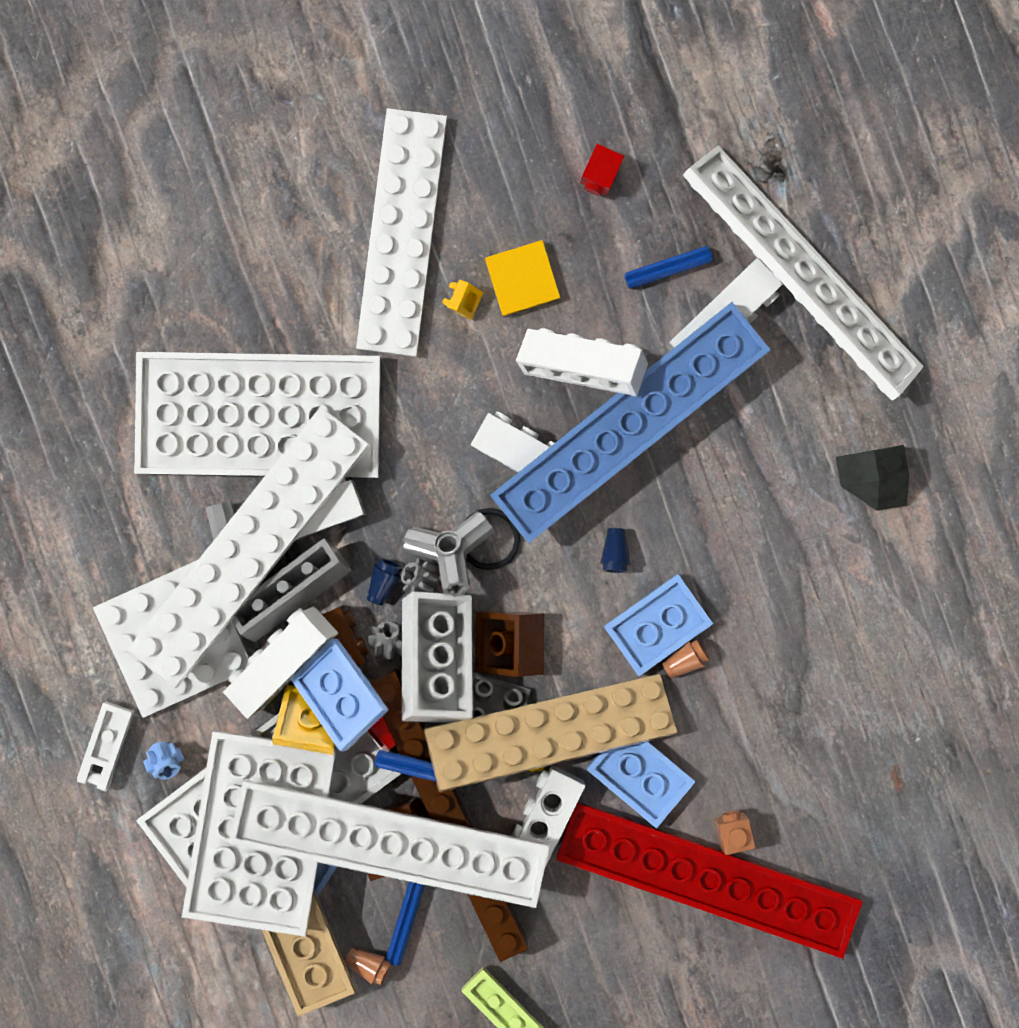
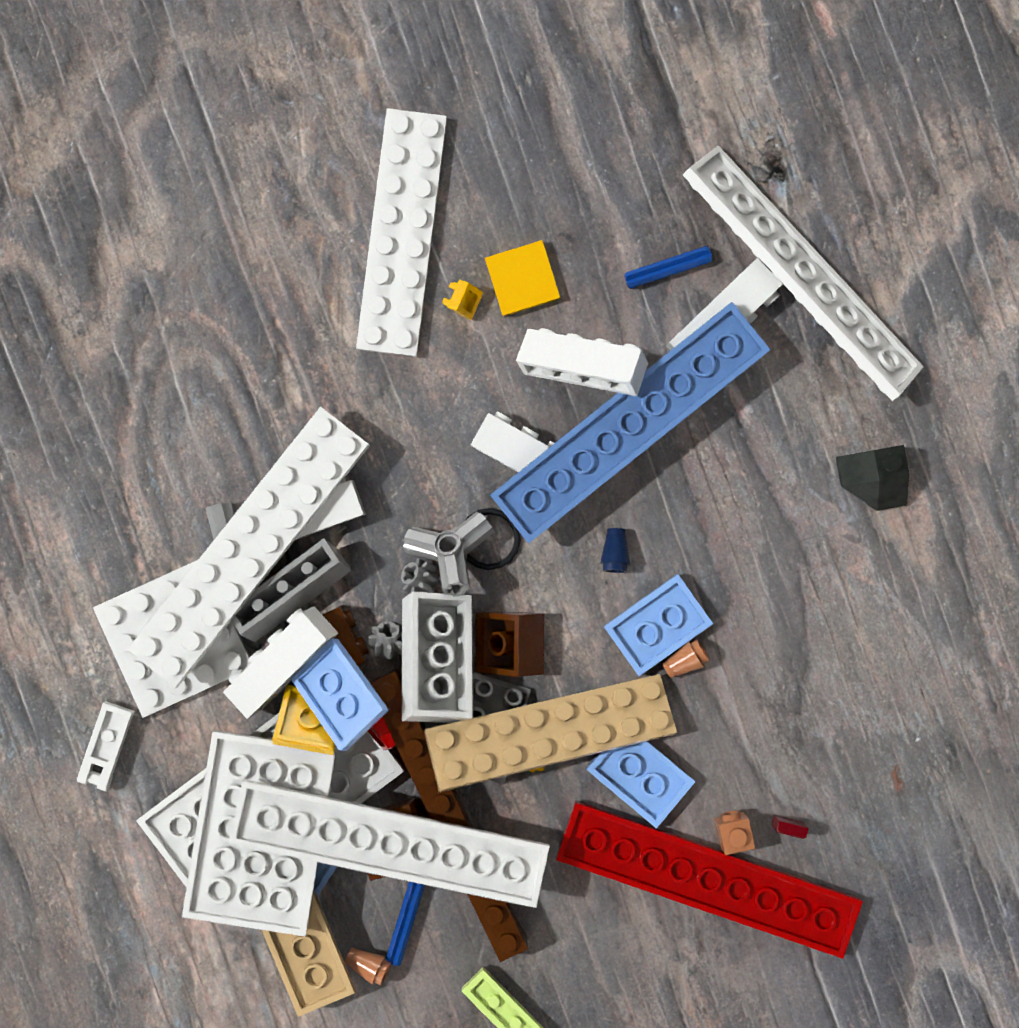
white plate [134,352,381,478] -> none
light blue gear [143,741,184,780] -> none
dark blue cone [367,558,402,606] -> none
blue axle [375,750,463,787] -> none
white brick [511,765,585,870] -> none
red brick [580,144,624,196] -> none
none -> dark red tile [771,815,809,839]

